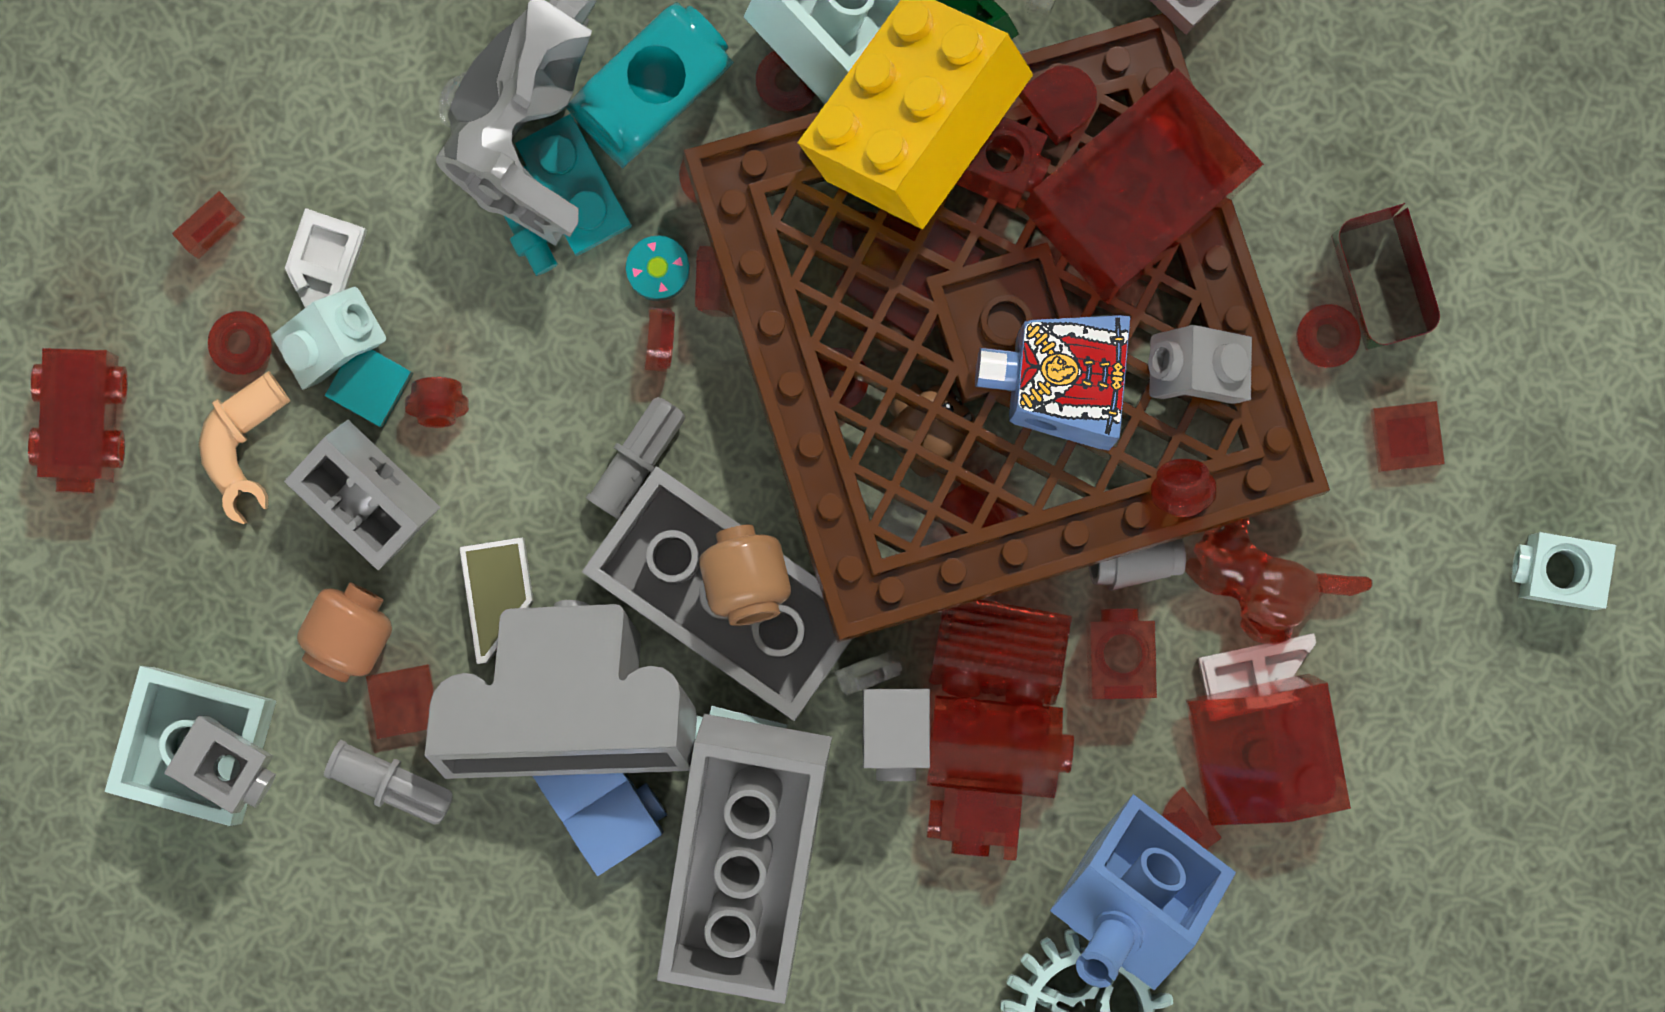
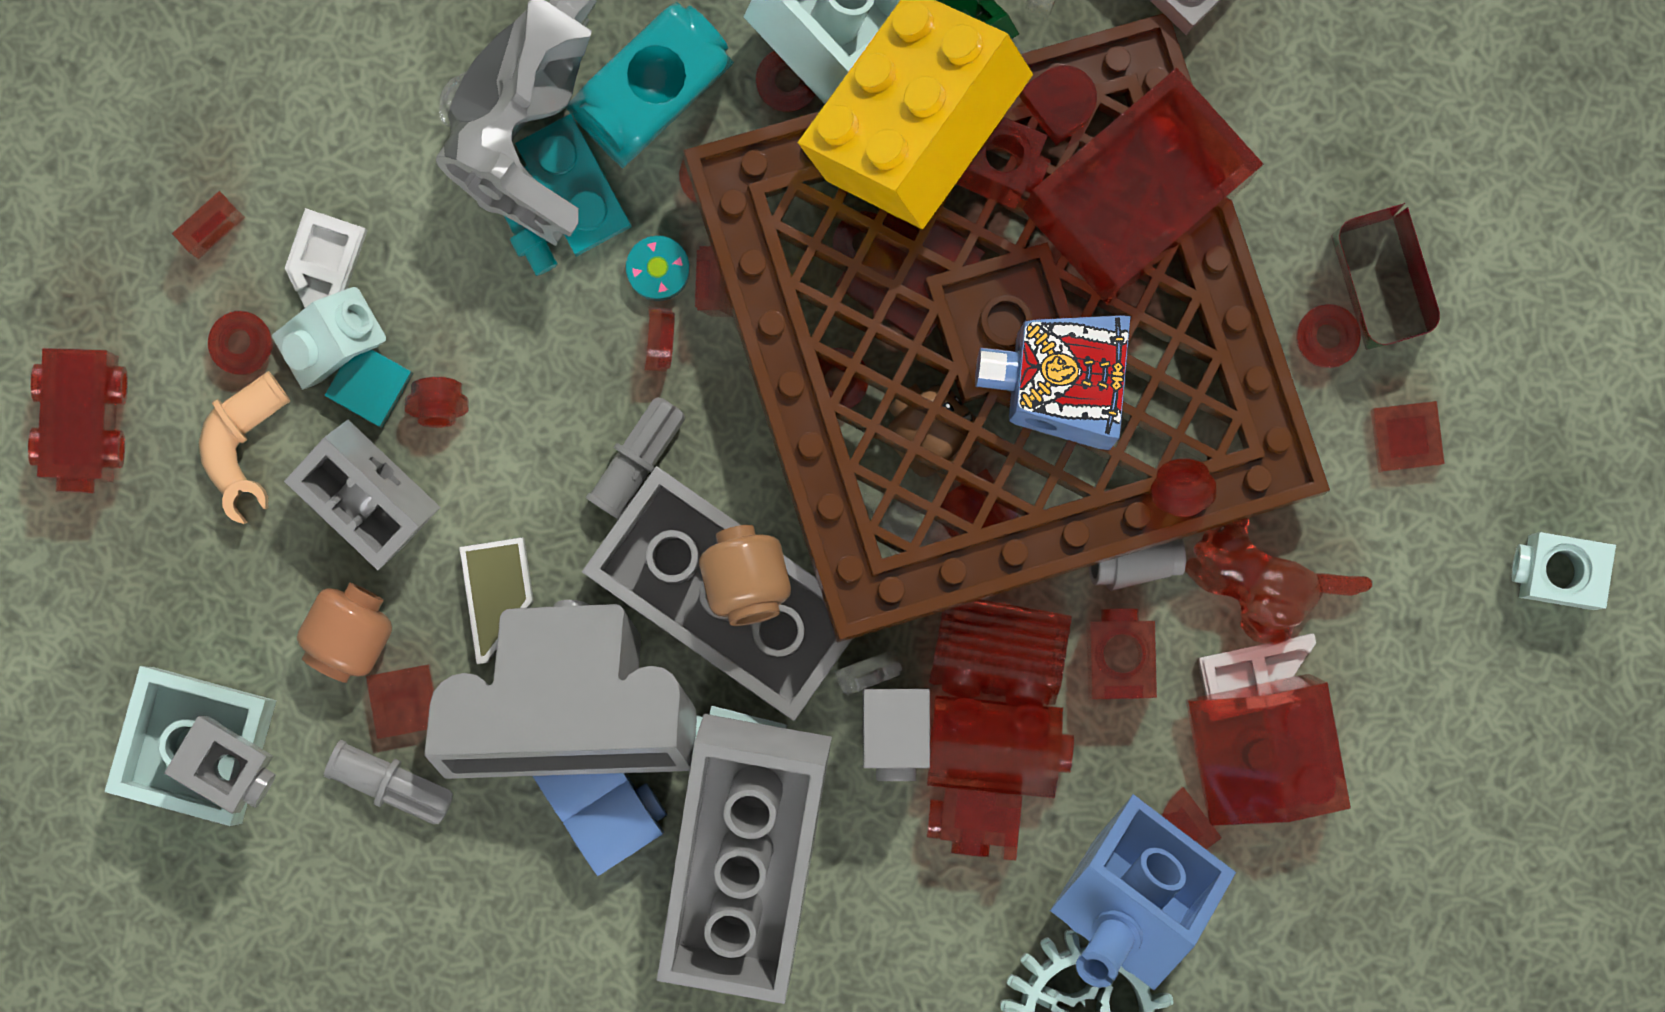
light grey bracket [1148,325,1252,404] -> none

